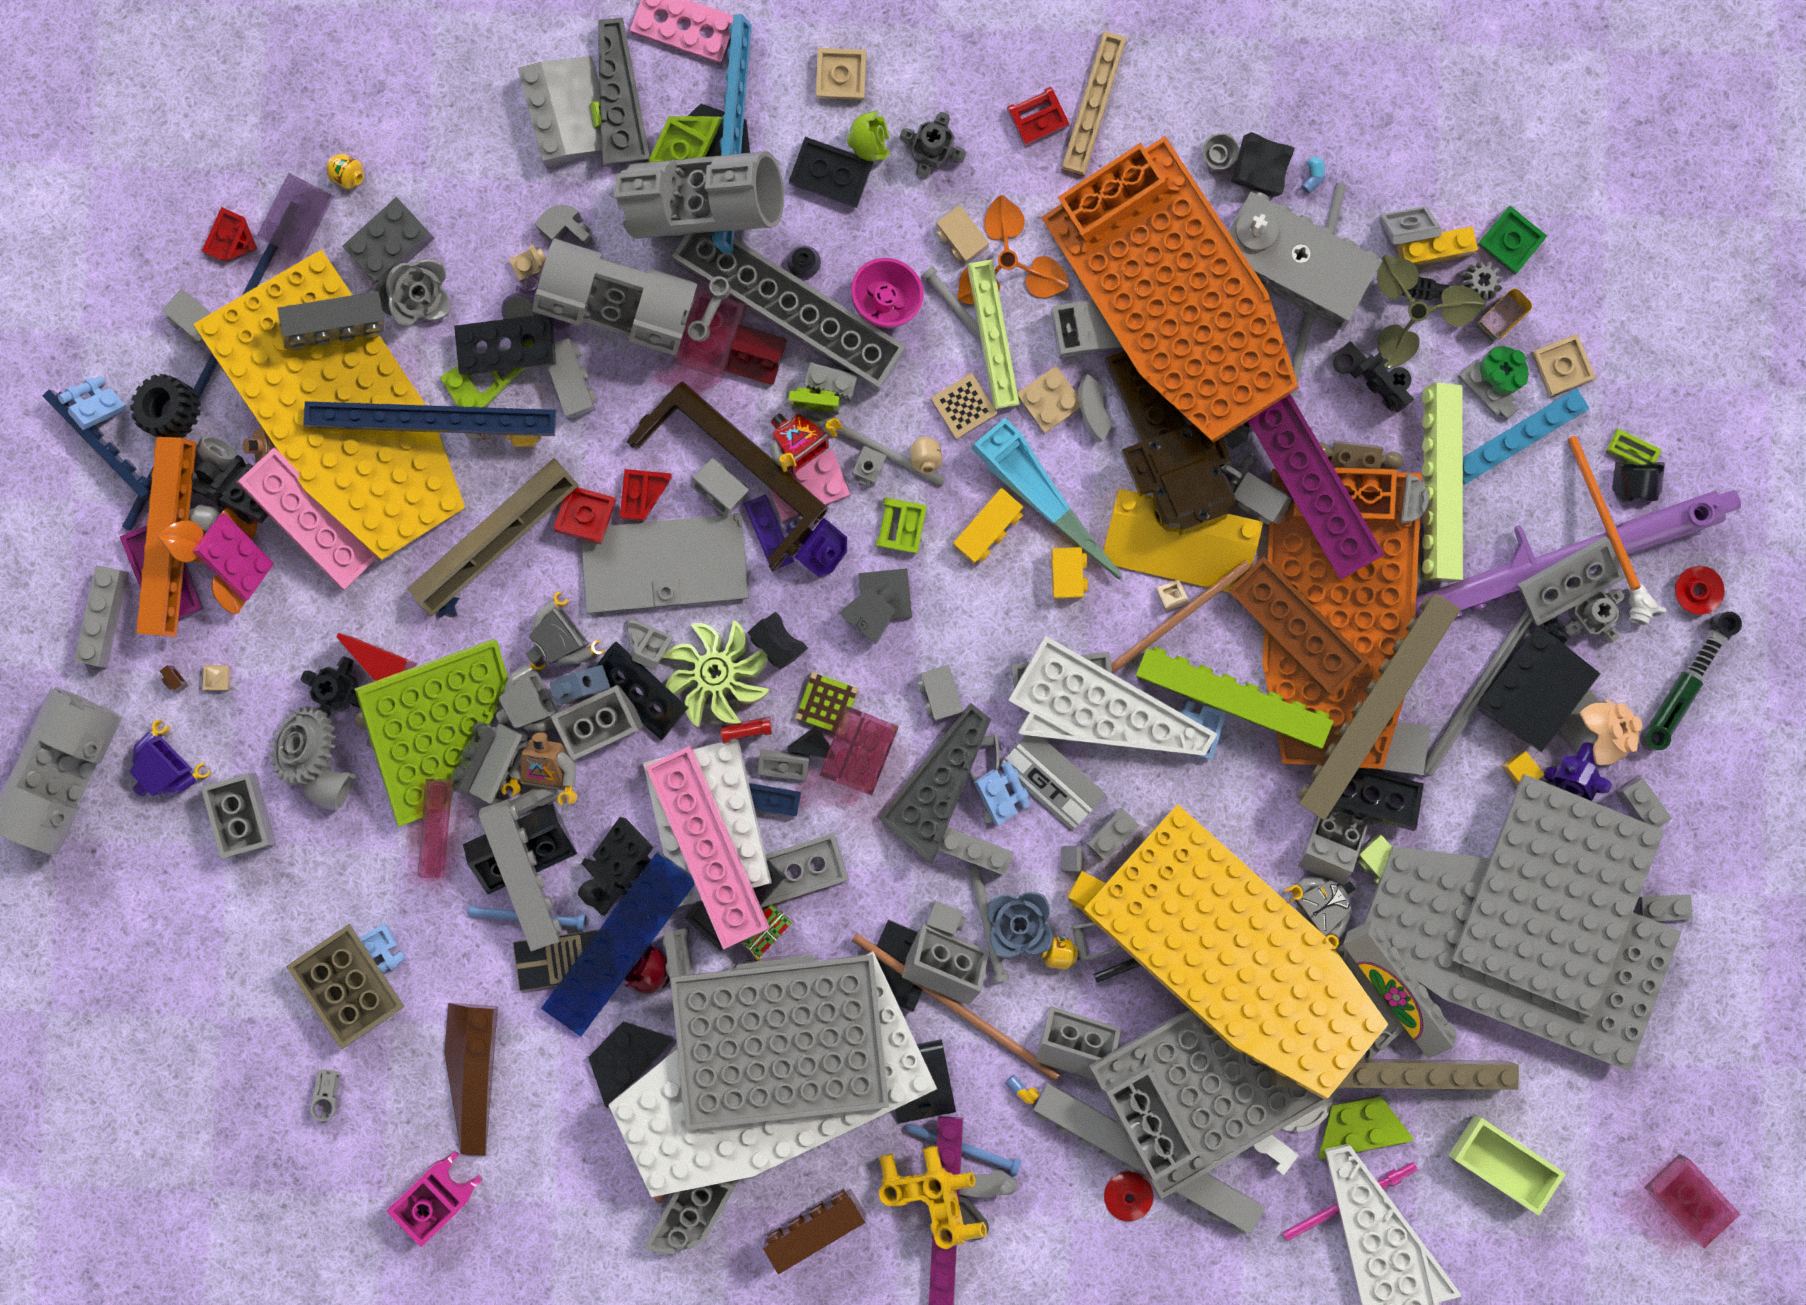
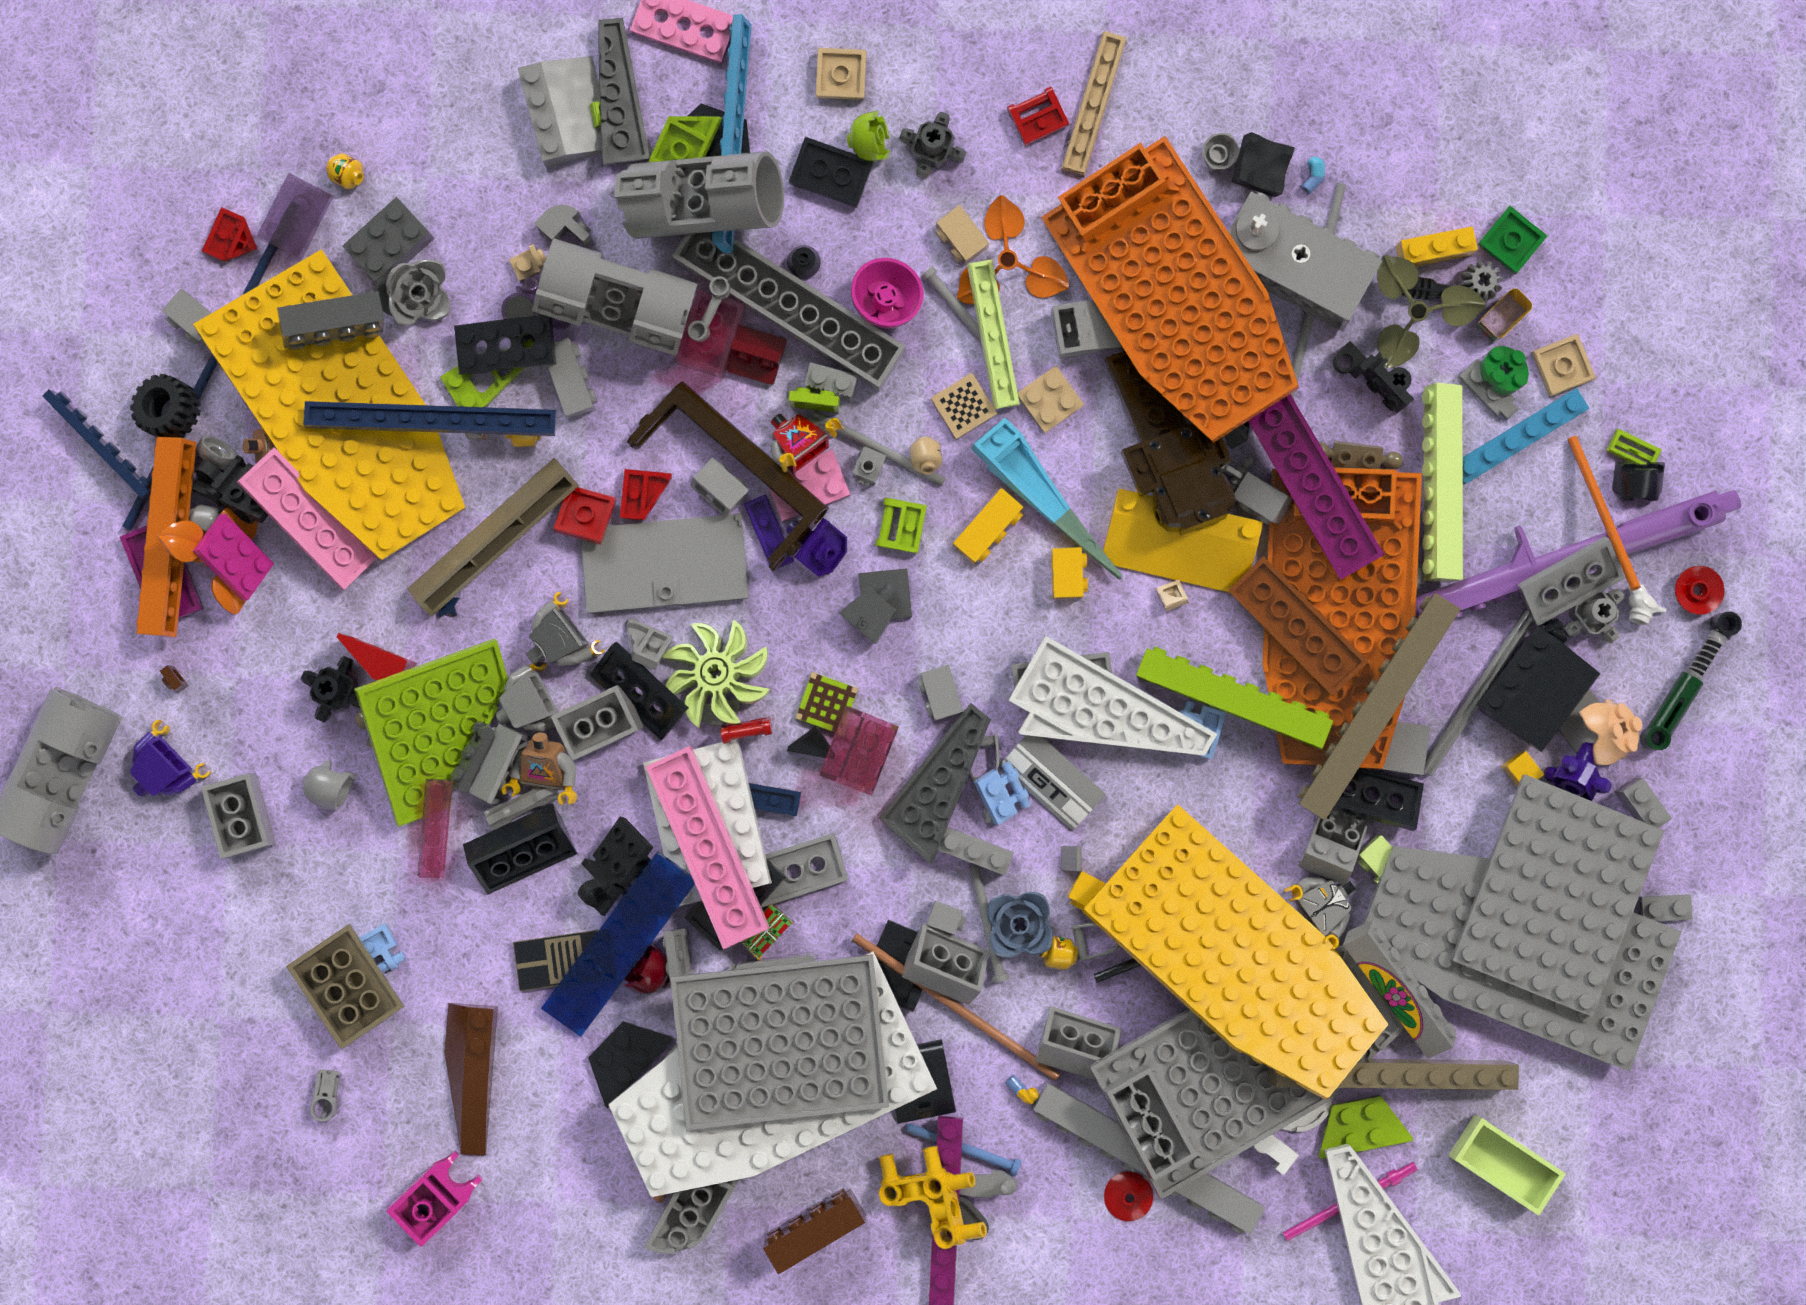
light blue plate [58,376,125,430] -> none
light grey brick [74,565,129,668] -> none
tan tile [203,665,230,690] -> none
light grey gear [269,706,336,786] -> none
medium blue bar [467,906,586,932] -> none
light grey brick [479,799,563,951] -> none
sand blue torso [550,665,610,706] -> none
black brick [747,612,808,669] -> none
light grey plate [758,749,810,781] -> none
light grey tile [1078,374,1113,443] -> none
light grey brick [1086,808,1140,861] -> none
nougat piece [1111,560,1251,673] -> none
light grey plate [1379,206,1441,245] -> none
light grey tile [1400,474,1429,524] -> none
clear pink brick [1644,1154,1741,1249] -> none

